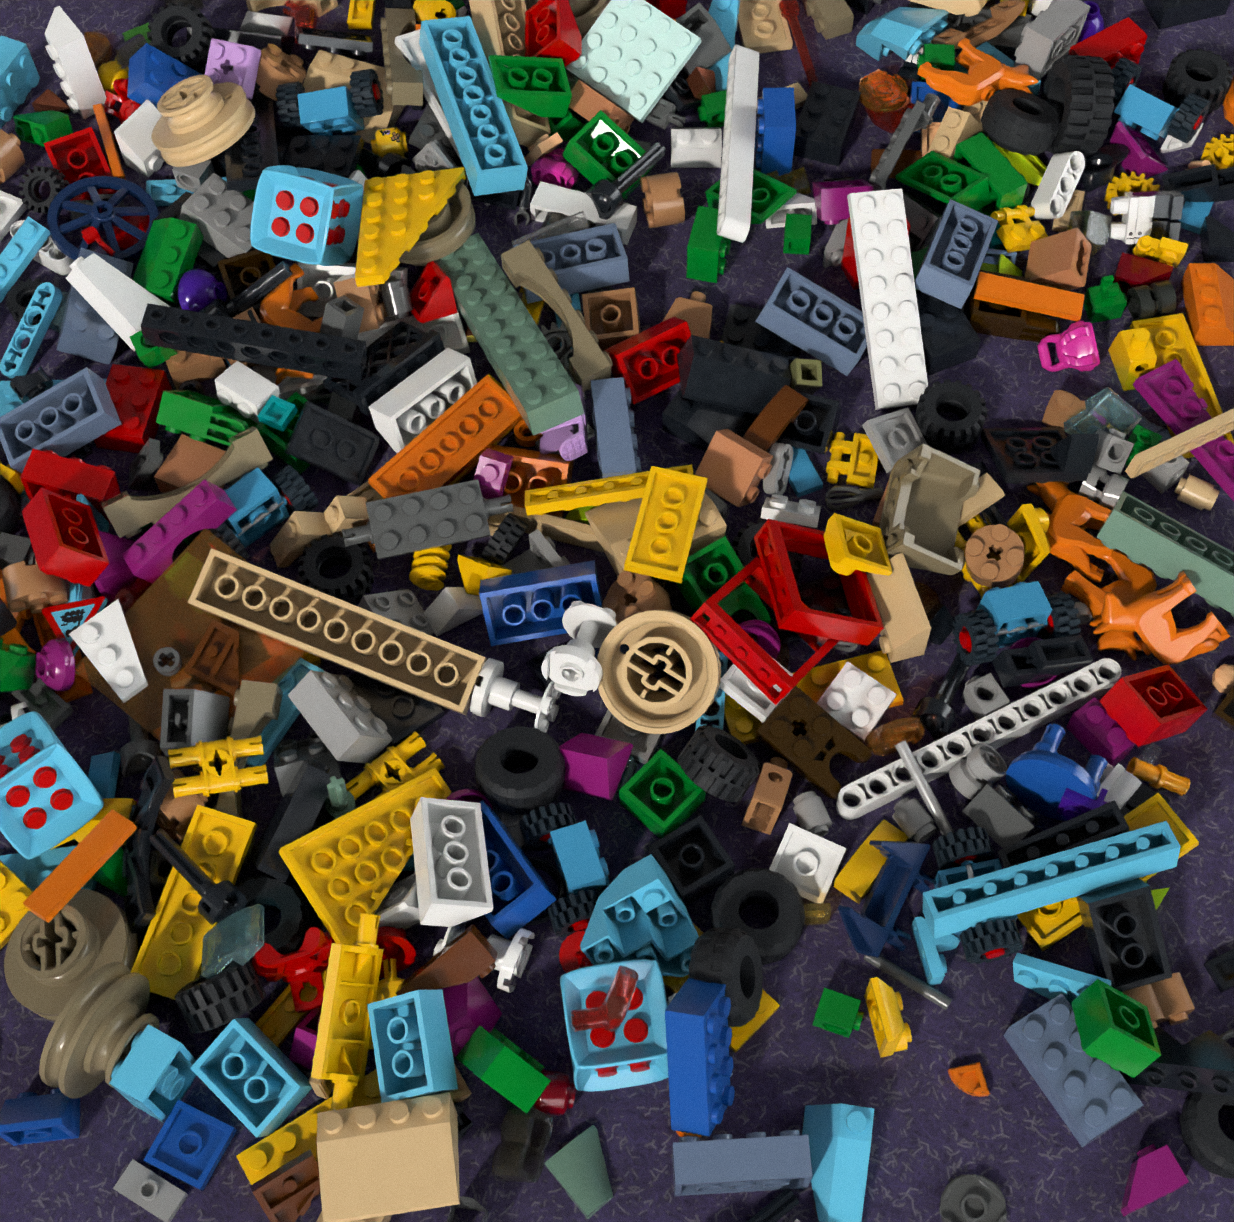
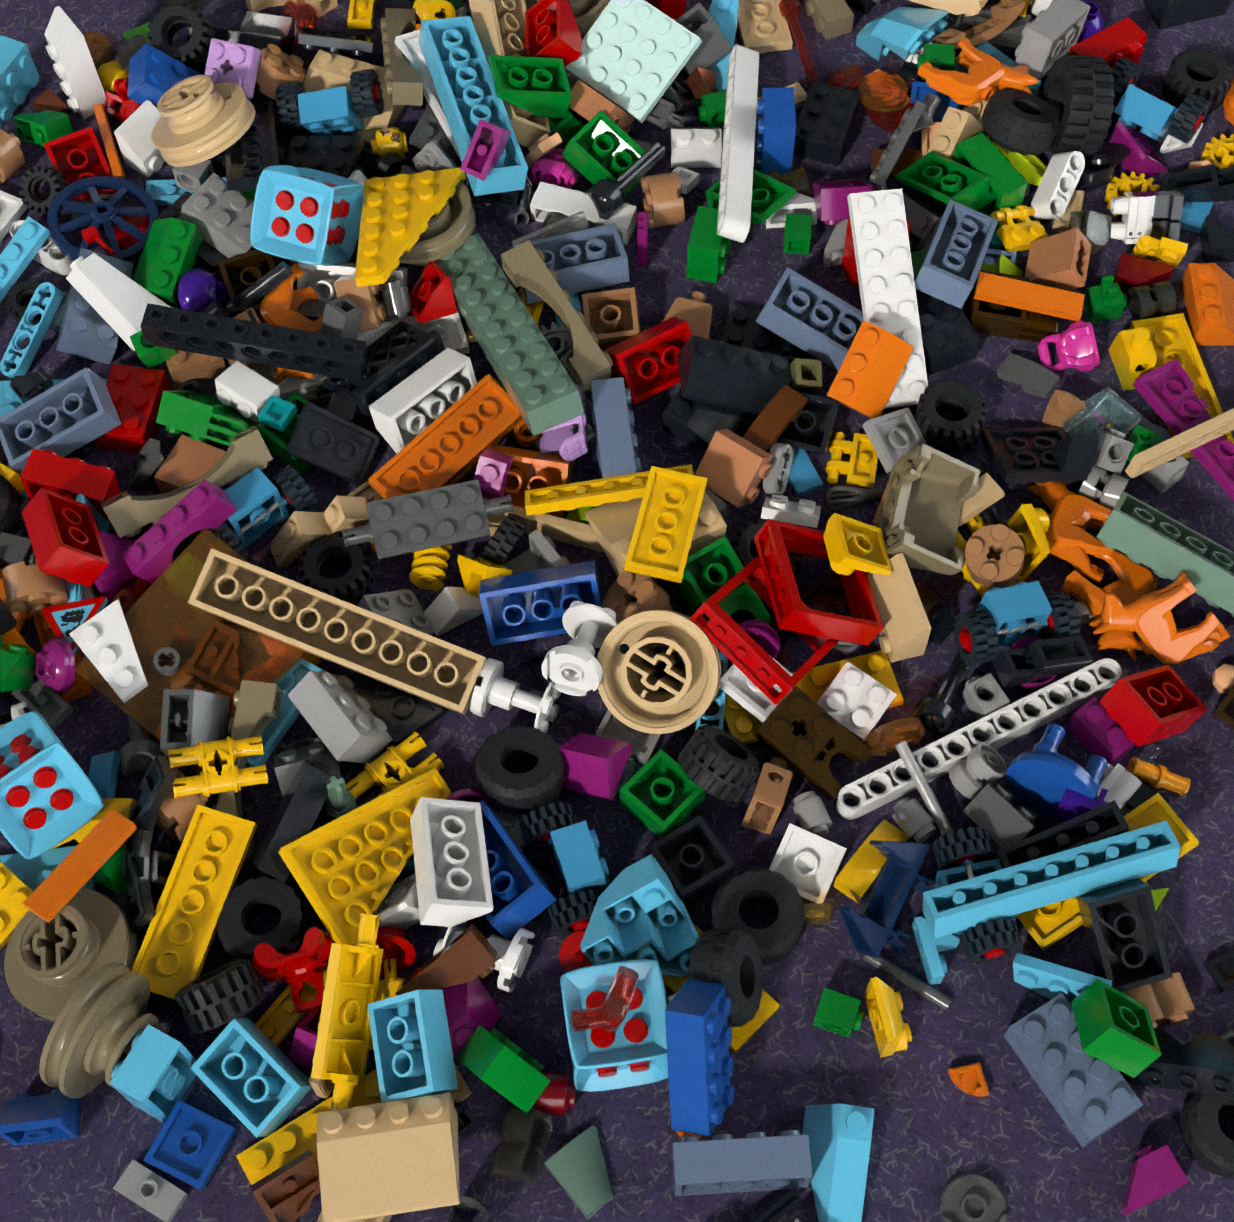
black piece [149,829,247,925] -> none
clear light blue slope [201,904,264,979] -> none
tan brick [1174,474,1220,511] -> none
none -> magenta slope [460,119,511,181]
none -> magenta tile [637,212,648,265]
none -> white plate [672,166,700,195]
none -> clear red piece [823,65,864,90]
none -> orange slope [827,320,914,419]
none -> dark grey slope [997,353,1060,399]

